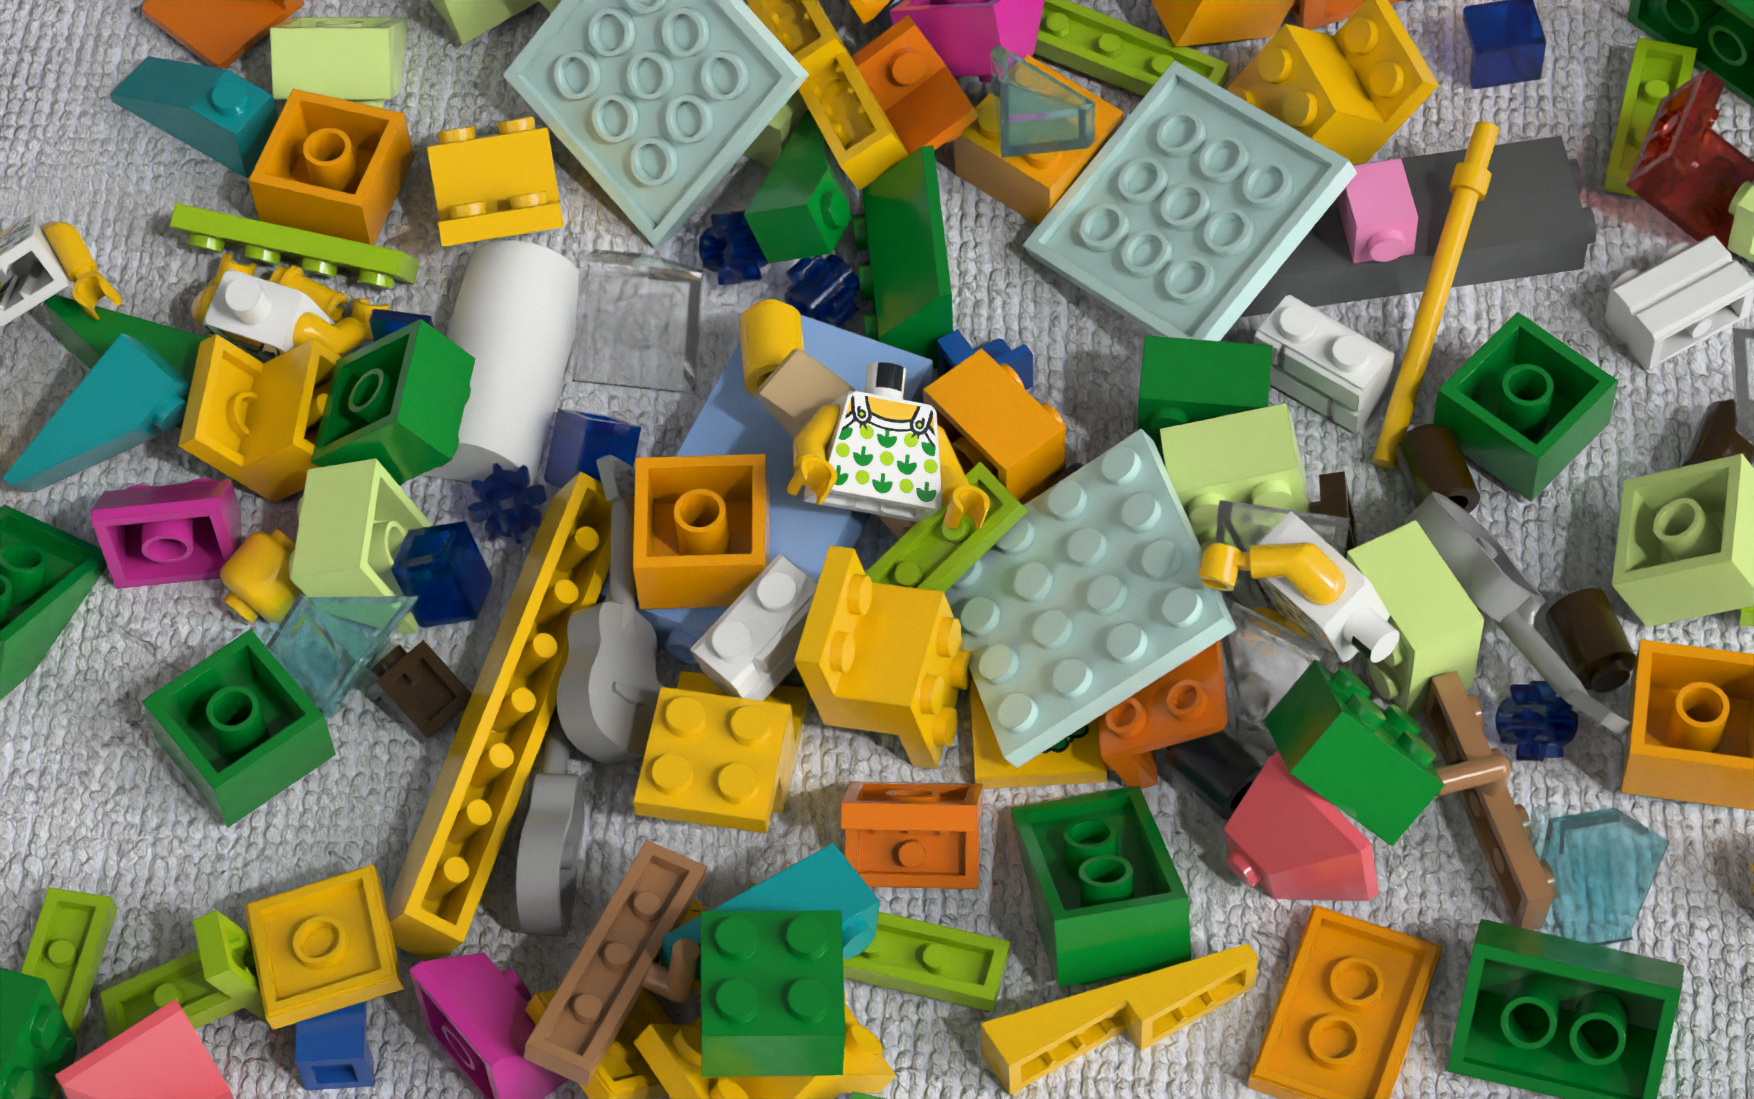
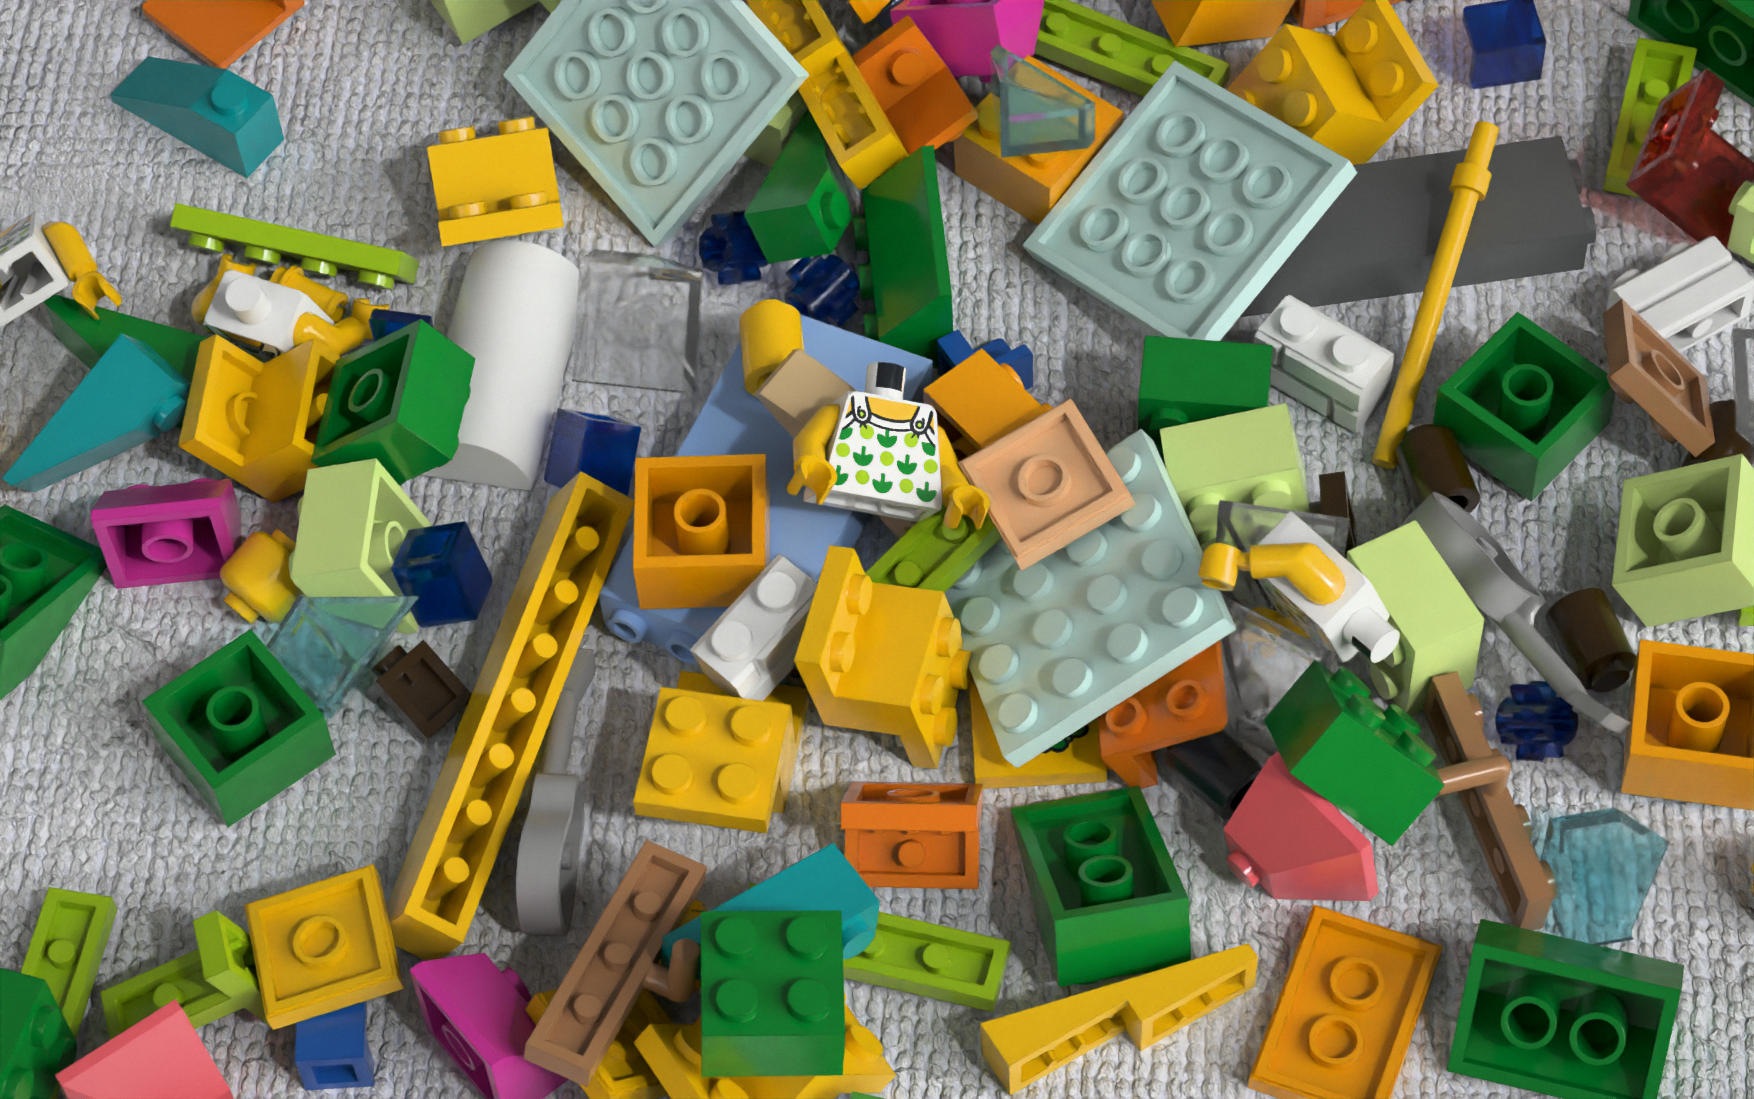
light orange brick [248,88,414,245] -> none
yellowish green slope [270,17,408,109] -> none
clear blue gear [467,463,547,545] -> none
light grey piece [557,455,660,765] -> none
bright pink brick [1337,158,1418,264] -> none
none -> light nougat plate [958,398,1135,571]
none -> medium nougat plate [1603,299,1715,457]

